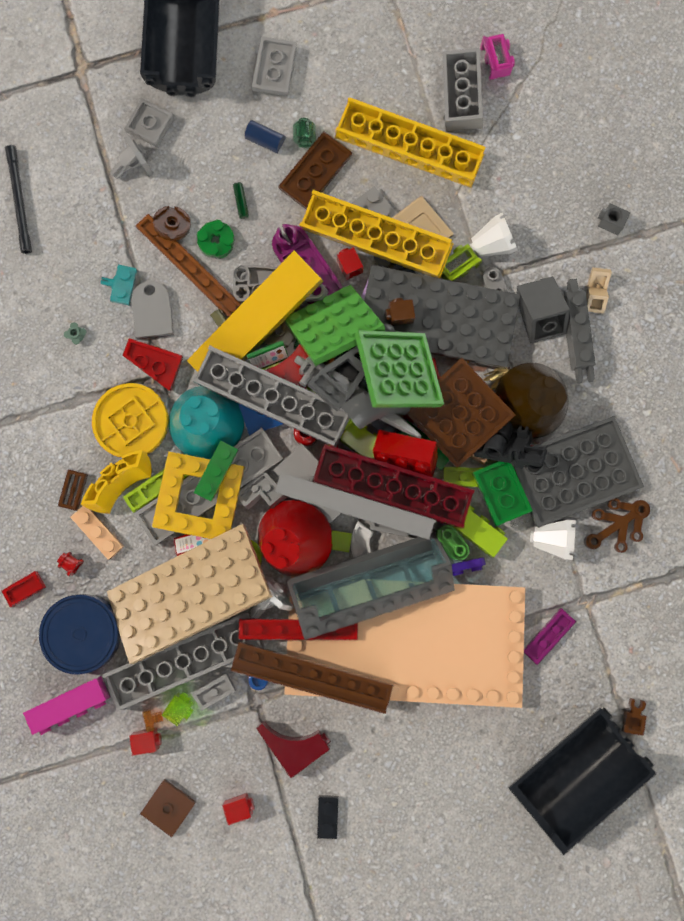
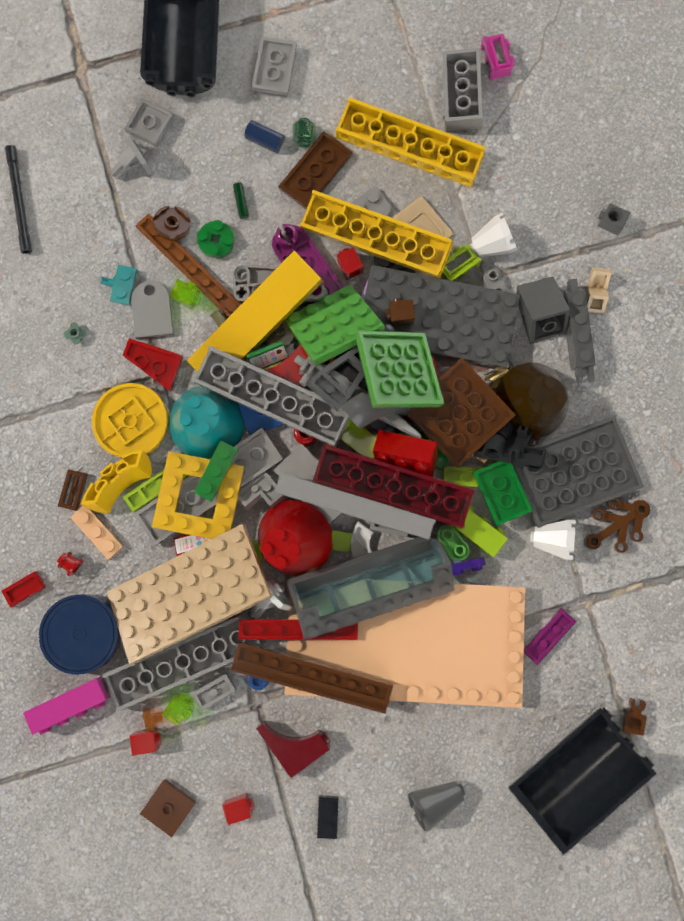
none -> clear neon green brick [169,279,201,310]
none -> dark grey cone [407,781,465,832]

